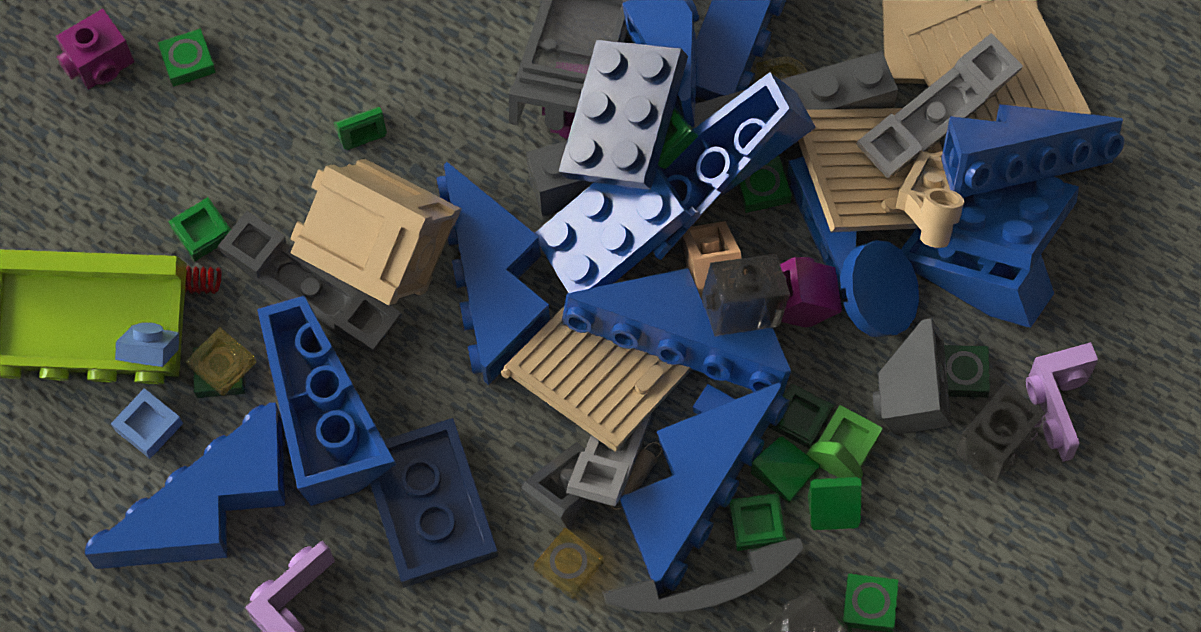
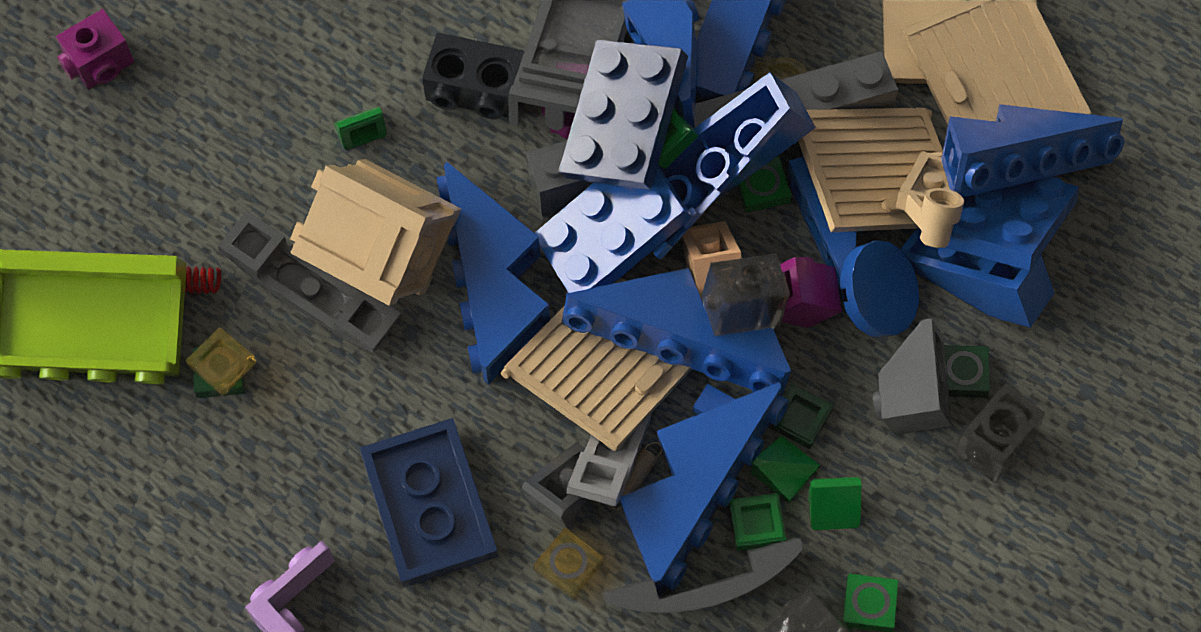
blue slope [85,402,285,569] -> none
medium blue plate [111,388,183,459] -> none
medium blue plate [115,322,179,367] -> none
green tile [157,28,216,87] -> none
green tile [168,197,231,262] -> none
blue wedge [257,296,396,506] -> none
bright green tile [806,405,883,478] -> none
light grey slope [856,33,1023,179] -> none
lavender bracket [1026,342,1098,462] -> none
none -> black brick [422,32,525,119]

